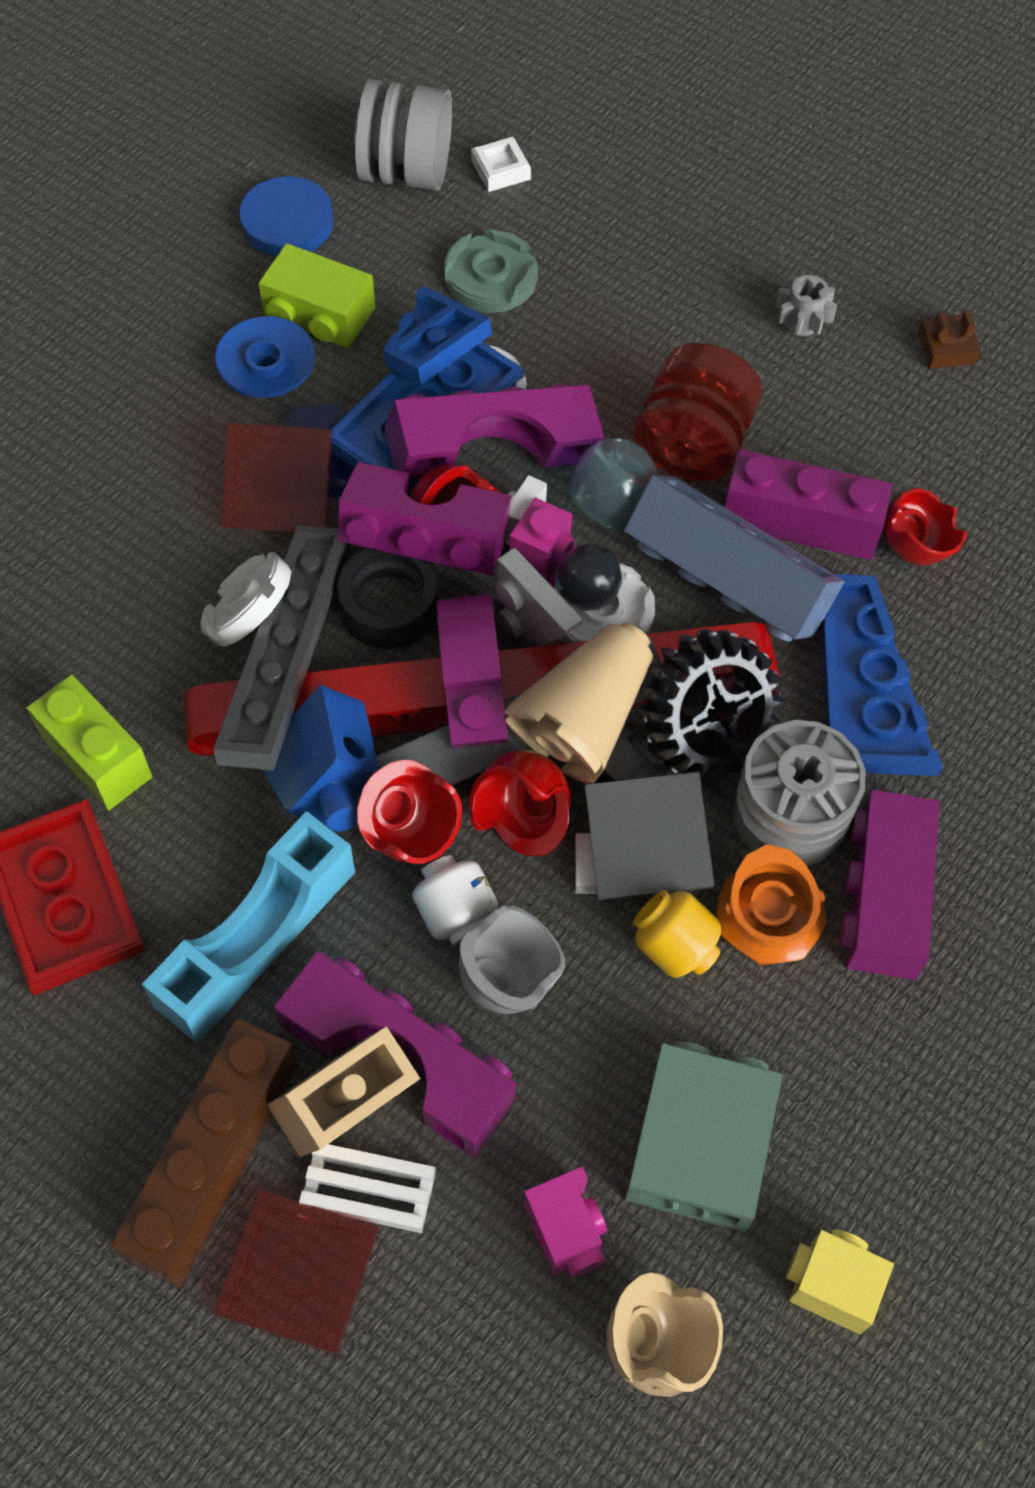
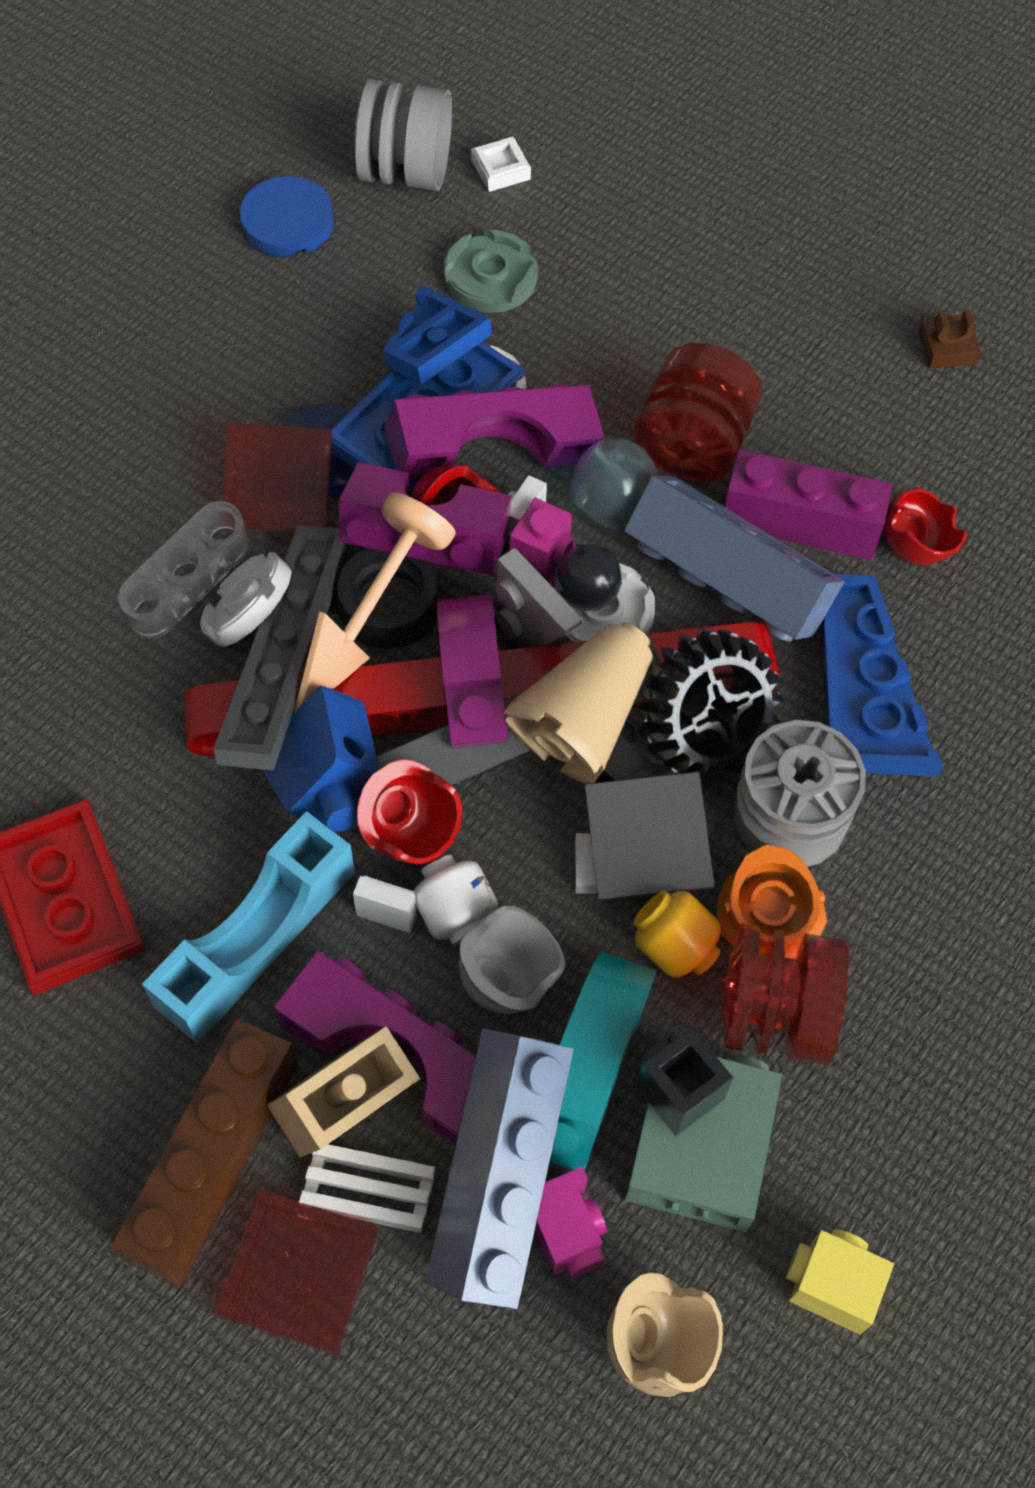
lime brick [26,674,153,811] -> none
blue dish [215,316,315,398] -> none
lime brick [259,243,375,349] -> none
red helmet [468,750,571,856] -> none
light grey gear [776,275,838,336] -> none
magenta brick [839,790,940,980] -> none
none -> clear beam [118,501,249,639]
none -> light nougat piece [294,492,456,713]
none -> white tile [353,875,418,933]
none -> sand blue brick [425,1028,574,1309]
none -> teal arch [550,951,656,1171]
none -> black brick [636,1028,734,1136]
none -> clear red wheel [720,923,849,1065]

